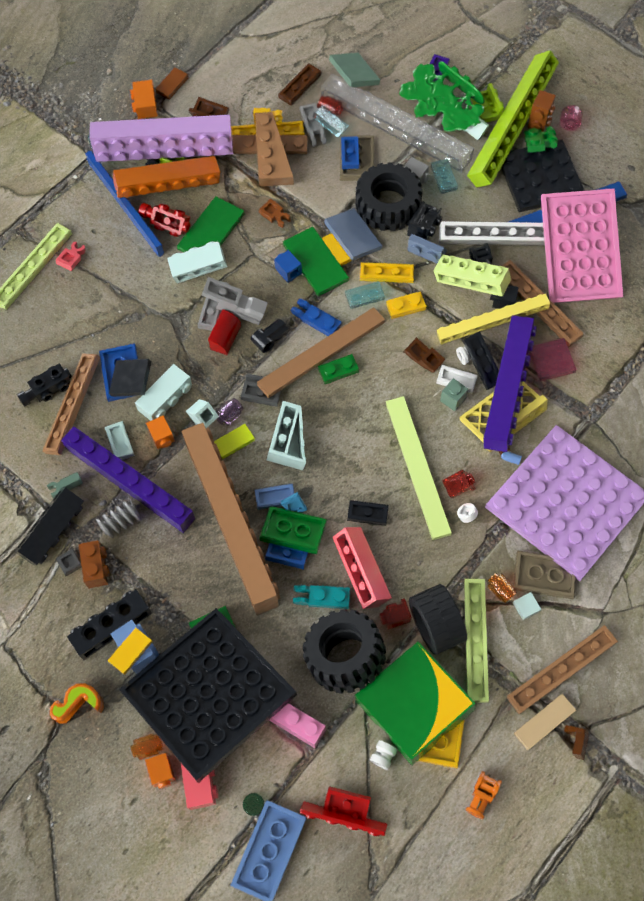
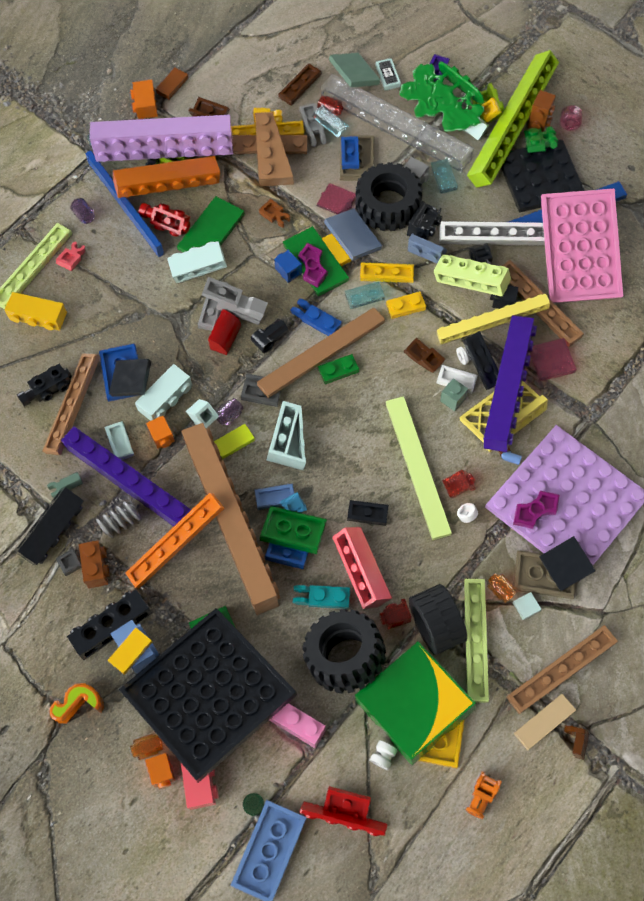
none -> yellow brick [5,292,67,331]
none -> clear purple brick [70,198,95,224]
none -> orange plate [125,493,225,589]
none -> magenta tile [298,243,328,288]
none -> clear pink piece [317,183,356,214]
none -> tile [376,58,401,91]
none -> yellow tile [482,97,501,122]
none -> magenta tile [513,491,560,529]
none -> black tile [539,536,596,592]

